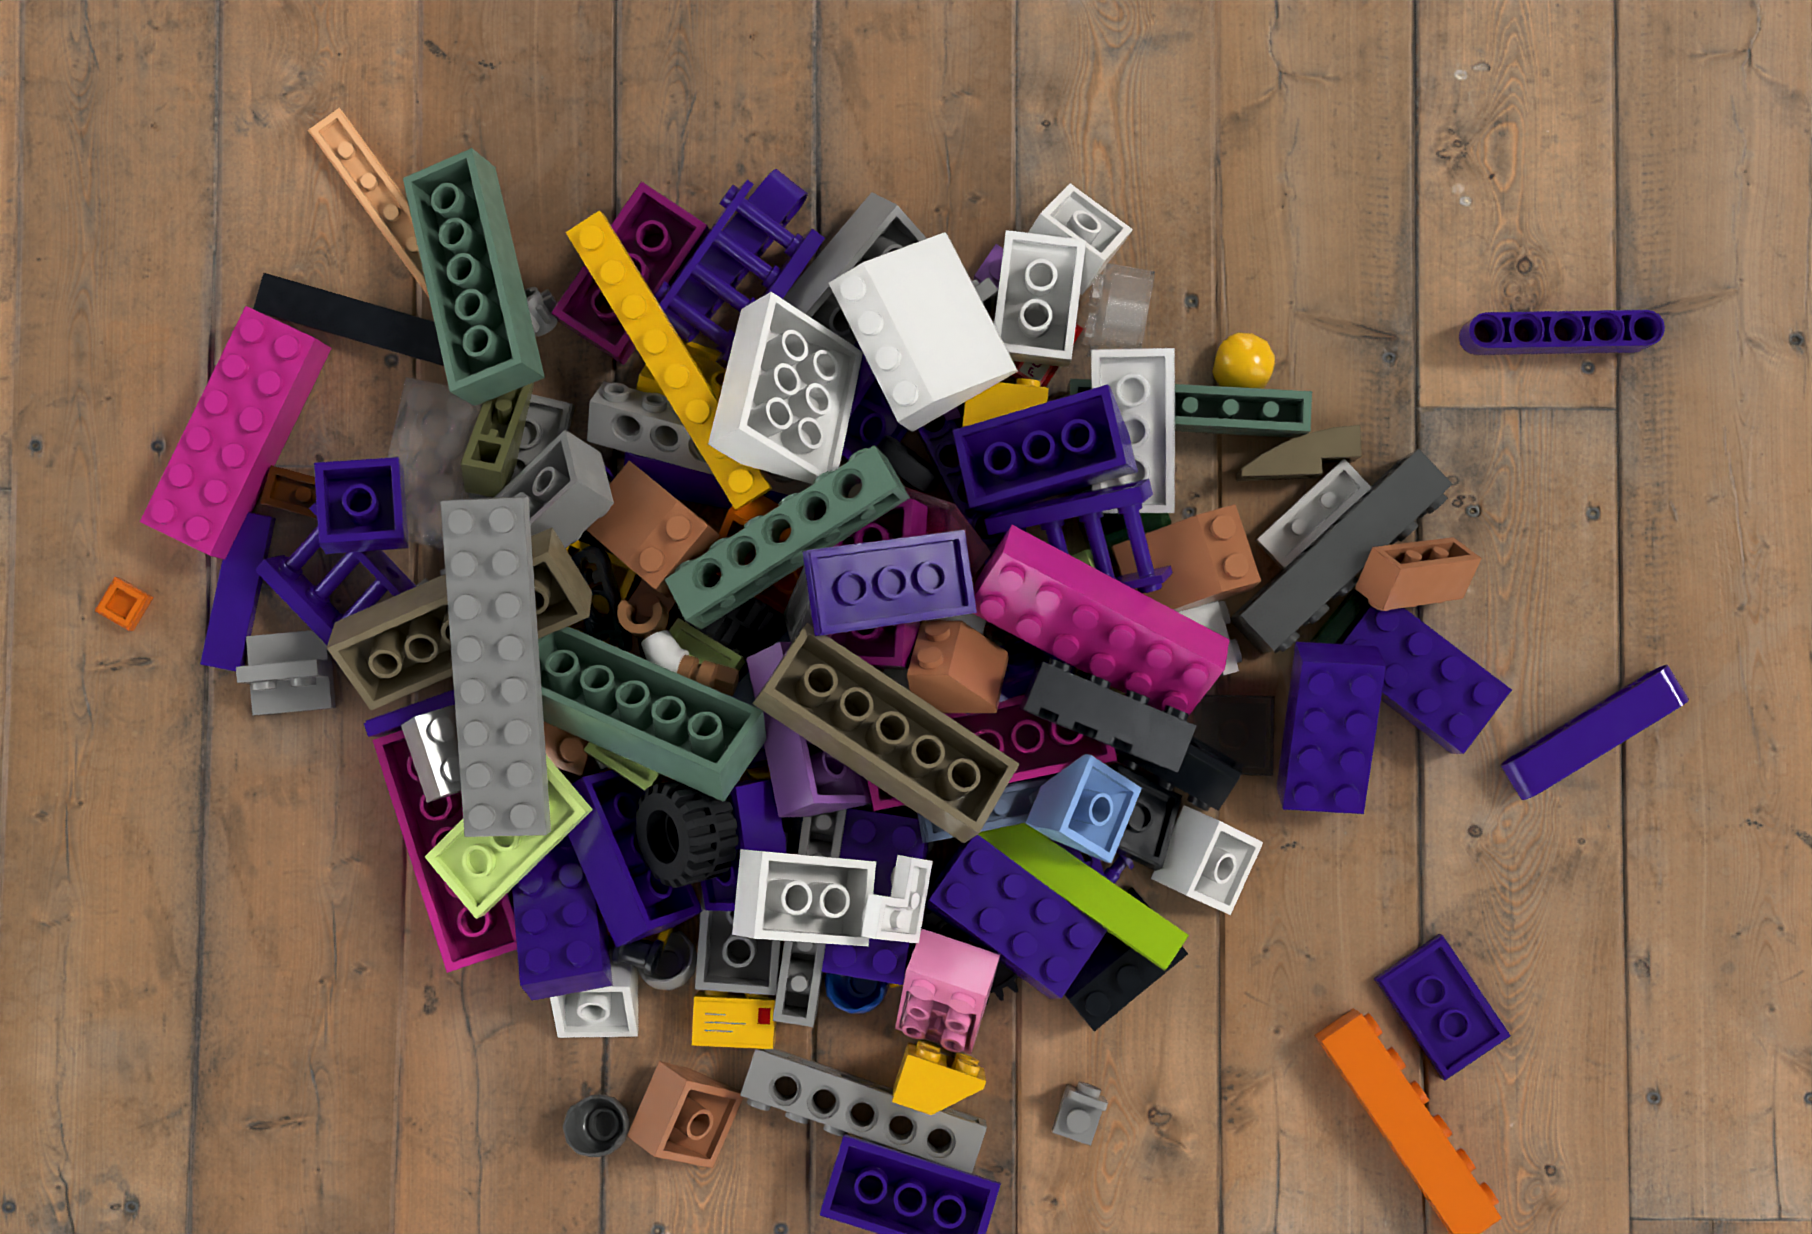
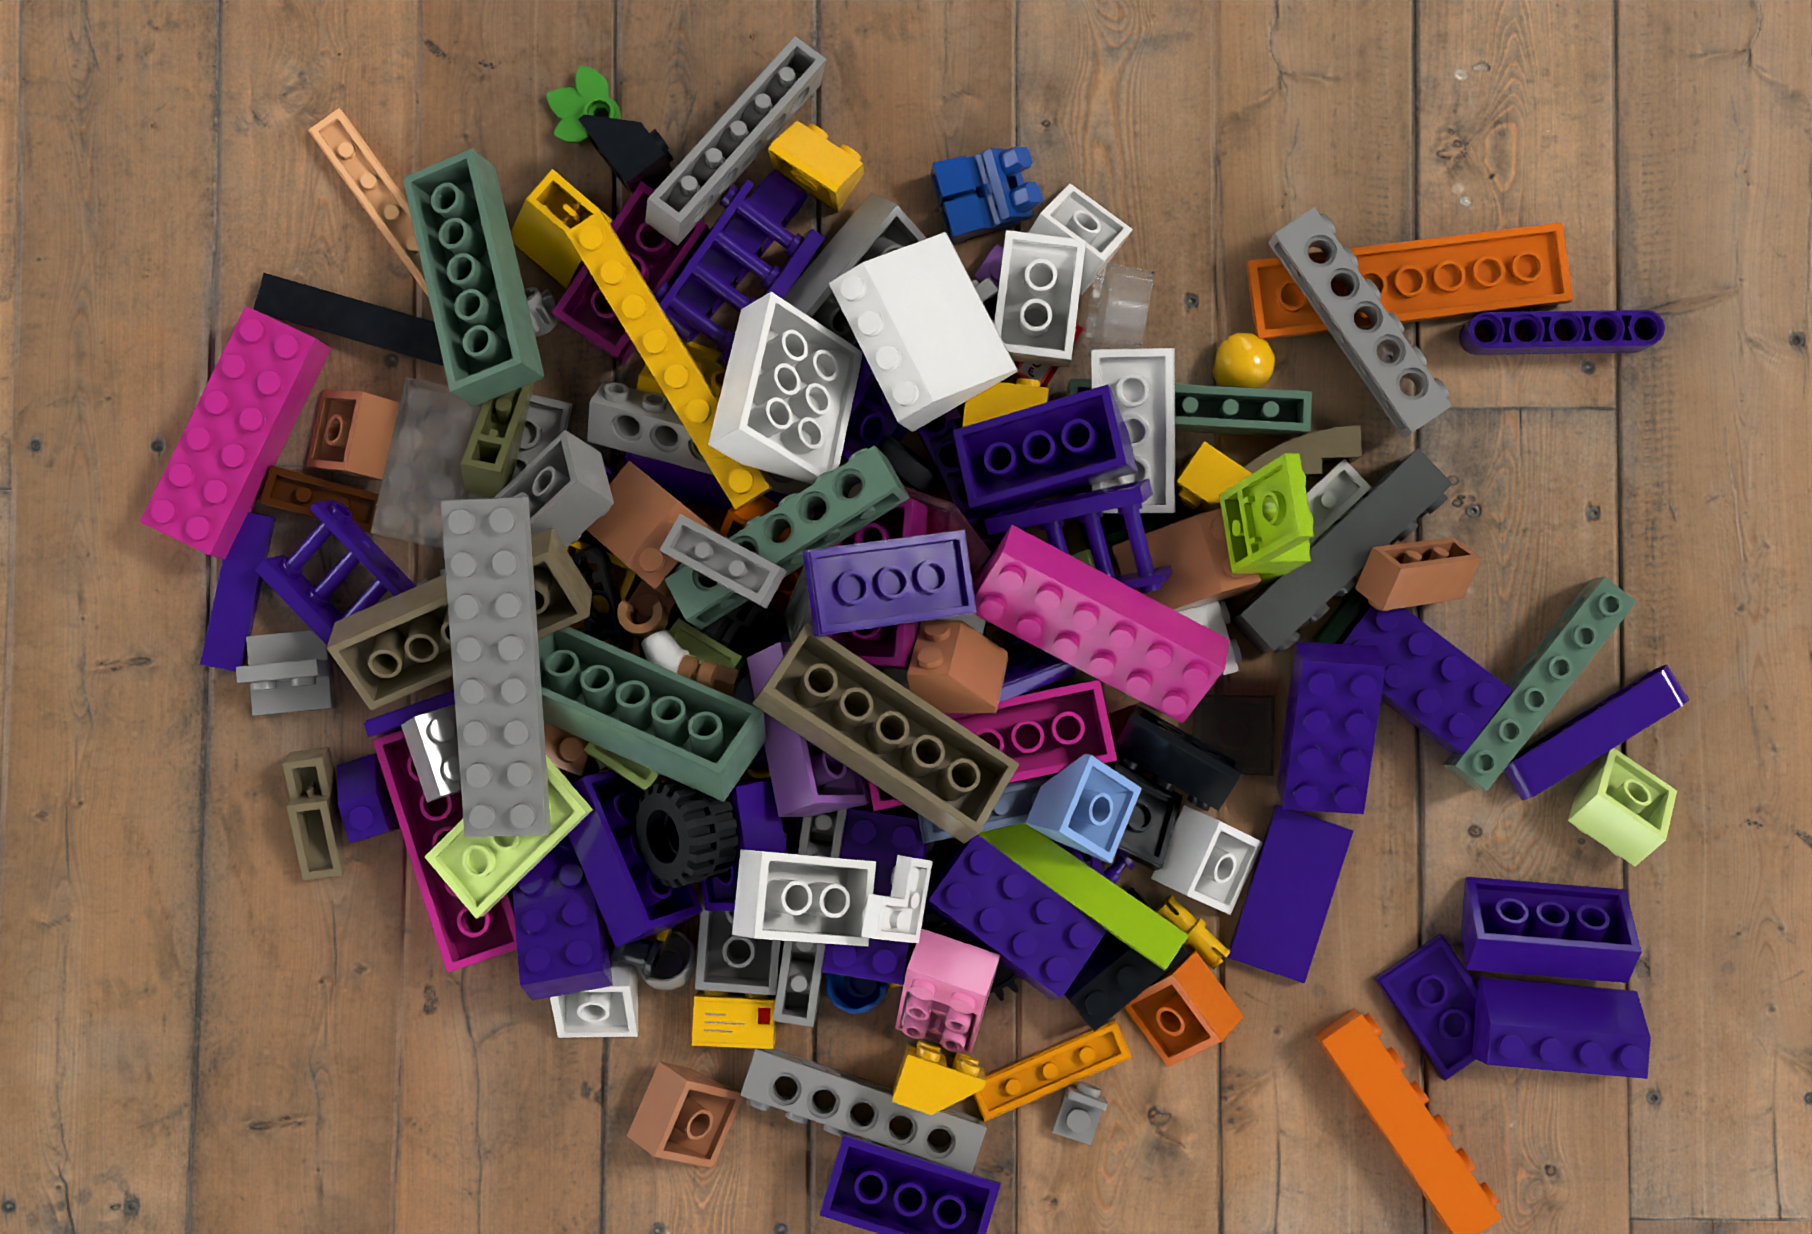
orange tile [95,577,154,631] -> none
dark purple brick [314,457,409,554] -> none
dark grey hair [563,1094,630,1157] -> none
black wedge [1019,658,1196,773] -> none
none -> dark tan slope [282,747,344,880]
none -> nougat slope [306,390,404,481]
none -> dark purple slope [337,753,400,843]
none -> yellow slope [511,169,613,289]
none -> bright green plate [546,65,621,143]
none -> black slope [578,115,674,195]
none -> light grey brick [645,36,827,246]
none -> light grey plate [659,514,787,608]
none -> yellow slope [768,121,864,212]
none -> blue hips [930,147,1043,245]
none -> light orange tile [973,1018,1132,1122]
none -> orange slope [1124,951,1244,1067]
none -> yellow pin [1155,894,1230,969]
none -> yellow slope [1175,441,1252,513]
none -> lime bracket [1219,453,1314,596]
none -> dark purple tile [1227,805,1354,984]
none -> orange plate [1246,222,1573,340]
none -> light grey brick [1268,207,1452,438]
none -> sand green brick [1443,577,1637,791]
none -> dark purple slope [1461,877,1642,983]
none -> dark purple slope [1472,977,1651,1079]
none -> yellowish green slope [1568,748,1677,867]

